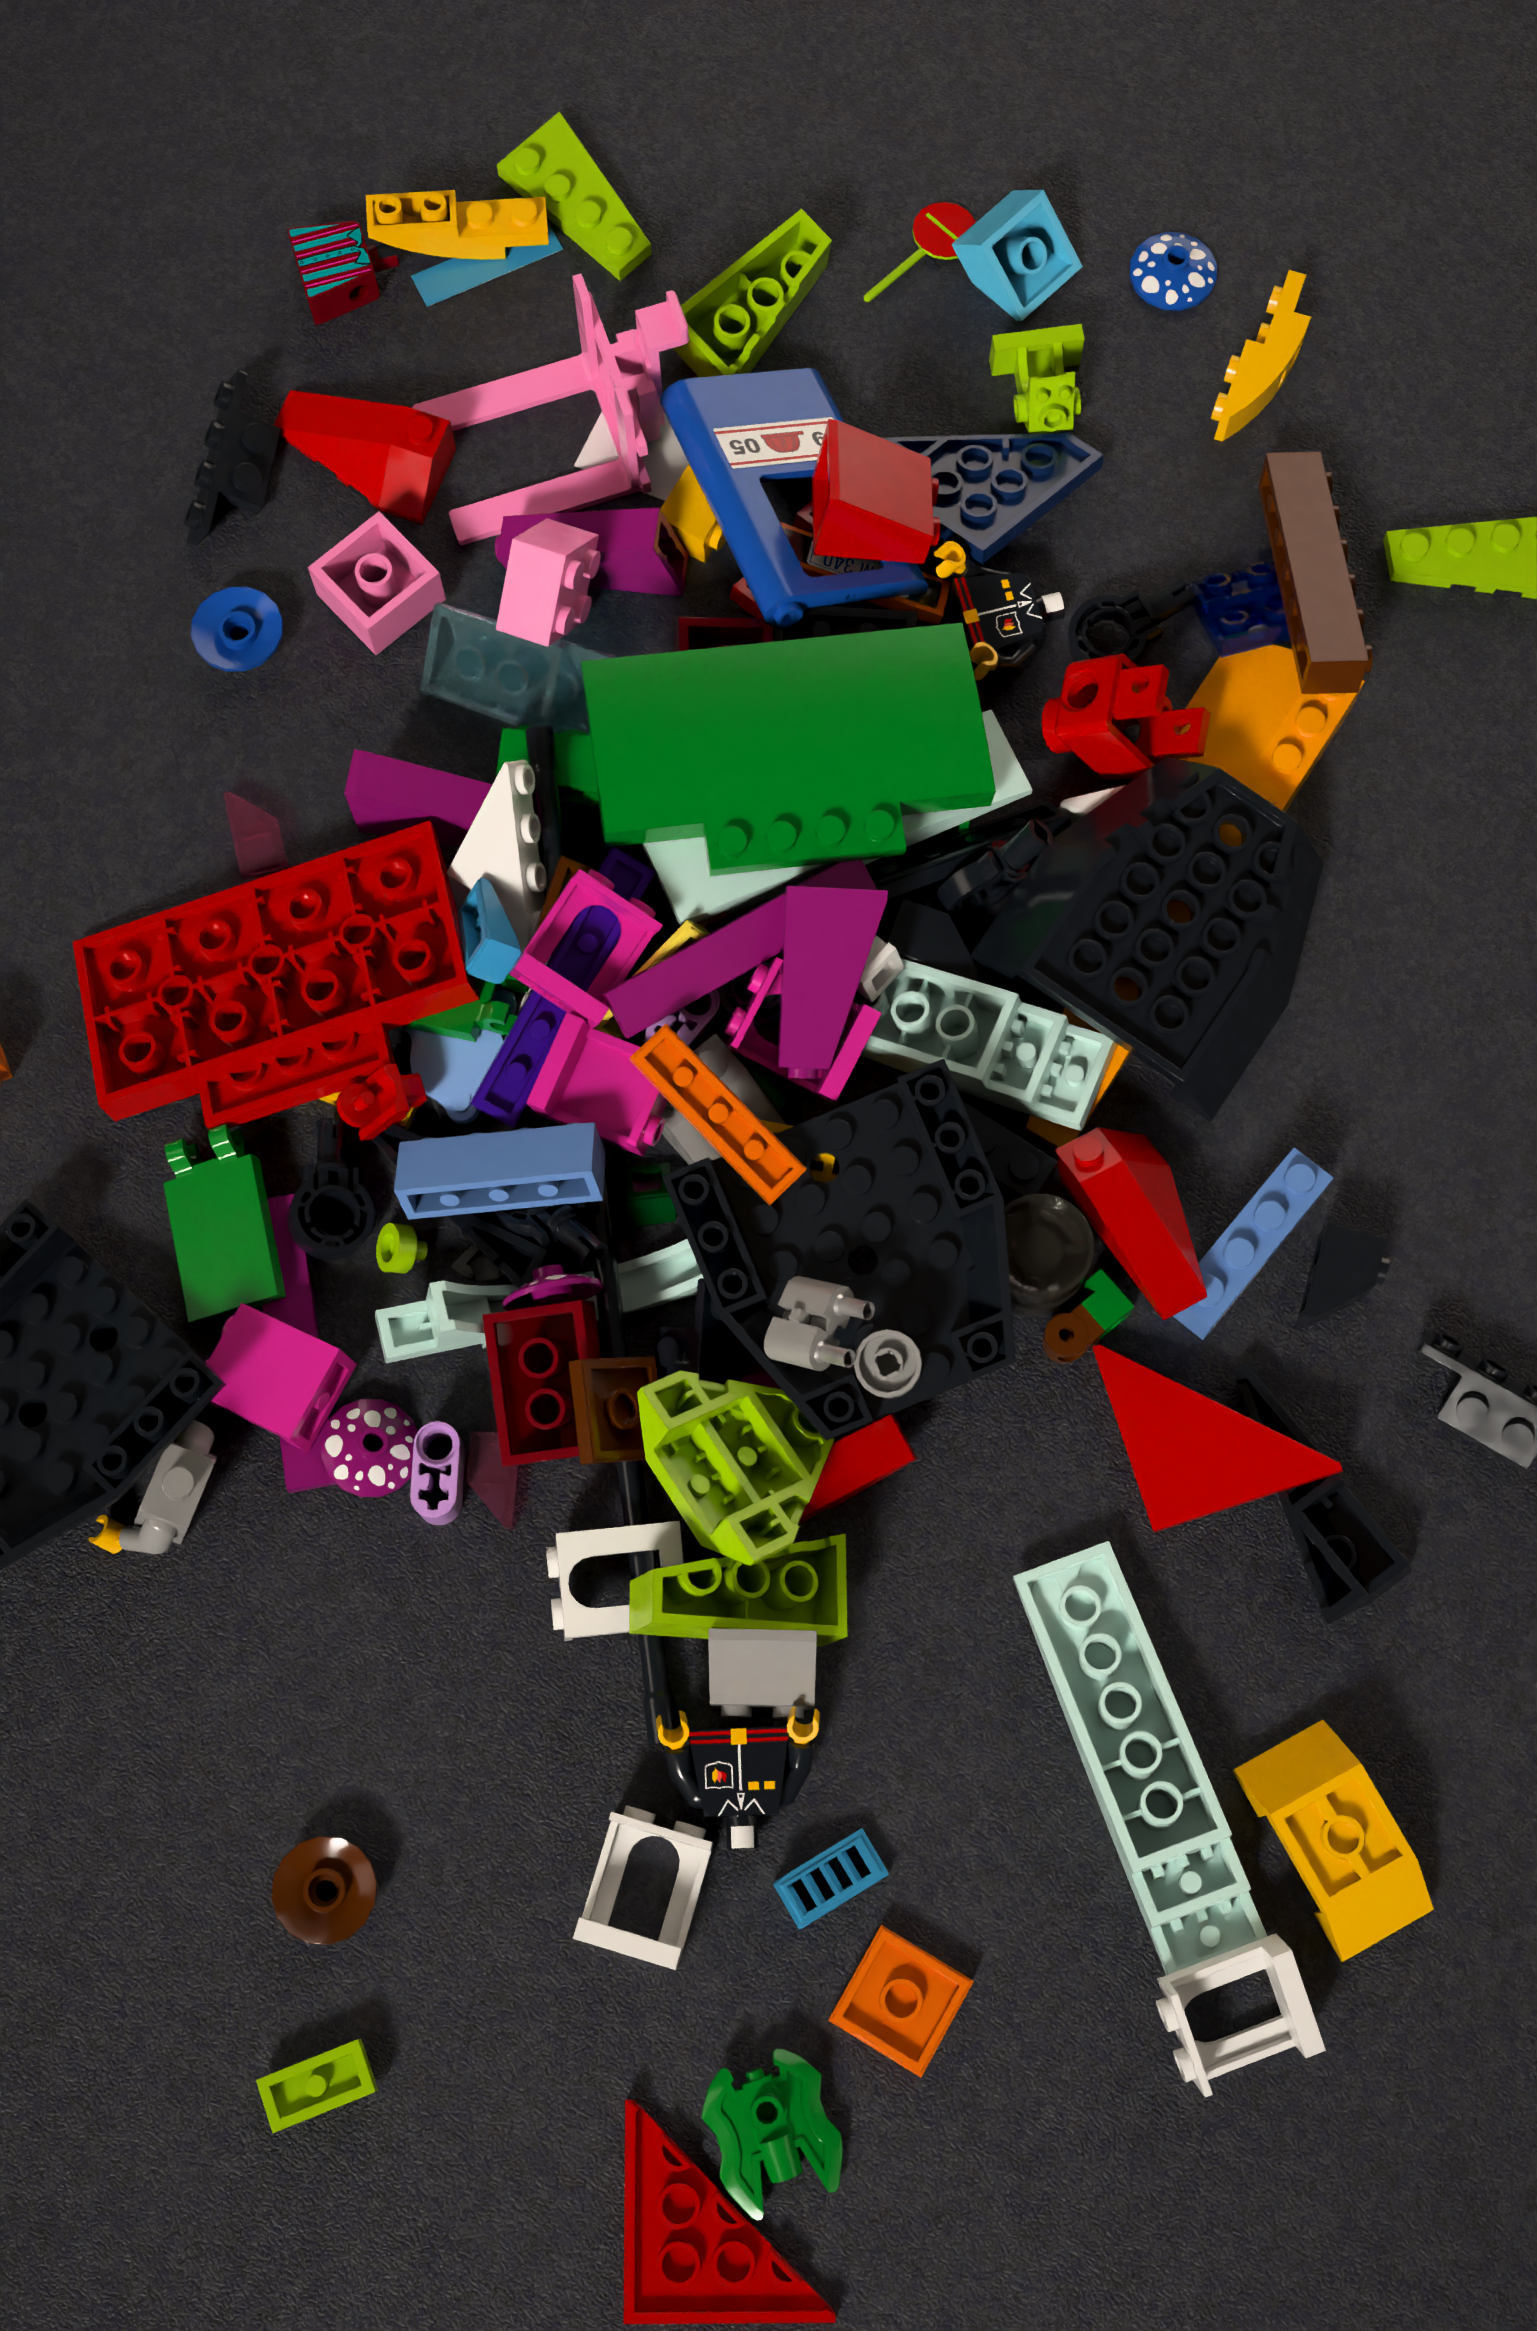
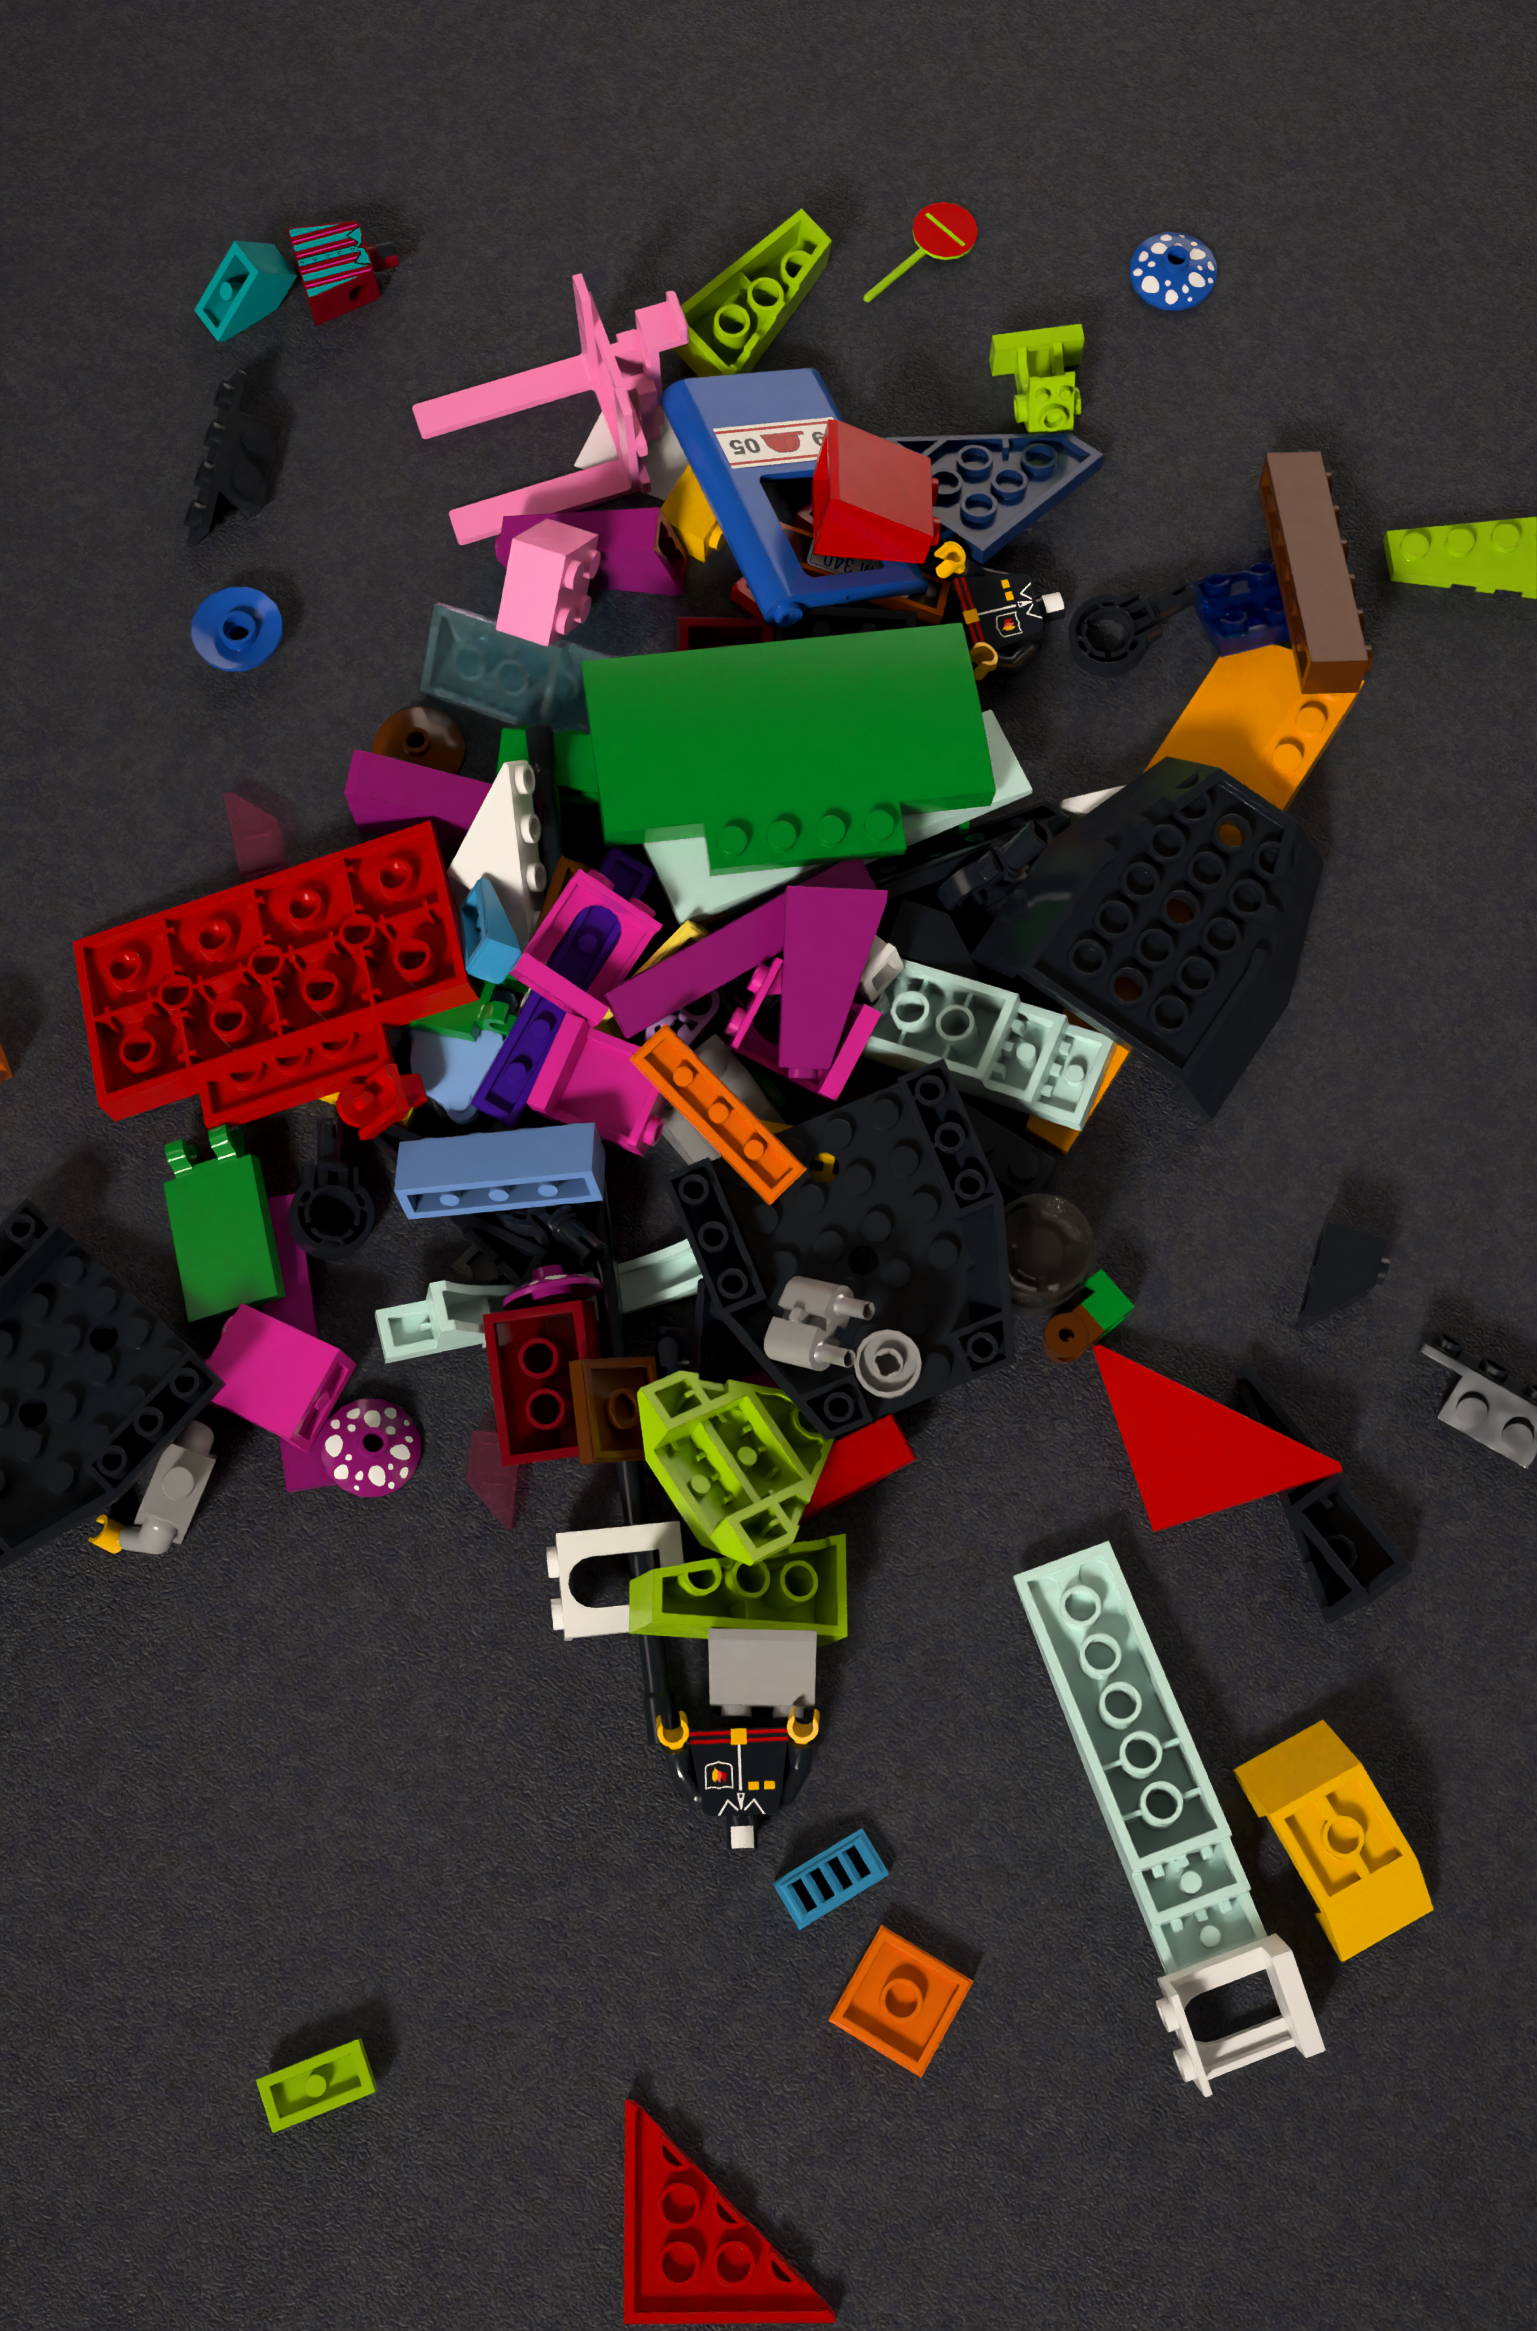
reddish brown dish [271,1836,378,1945] -> none
red wedge [273,390,457,525] -> none
bright pink brick [308,511,446,655] -> none
yellow slope [366,190,549,260] -> none
lime tile [376,1223,428,1274] -> none
lavender beam [410,1421,465,1525] -> none
dark azure sticker [411,220,563,307] -> none
lime wing [497,112,651,281] -> none
white panel [573,1805,714,1970] -> none
dark green slope [621,1163,677,1227] -> none
green piece [701,2048,843,2220] -> none
medium azure slope [951,190,1083,321] -> none
red piece [1041,653,1211,780] -> none
red wedge [1055,1127,1207,1321] -> none
medium blue brick [1173,1147,1334,1340] -> none
yellow slope [1211,270,1311,442] -> none
none -> teal slope [194,240,297,342]
none -> reddish brown dish [372,707,466,775]

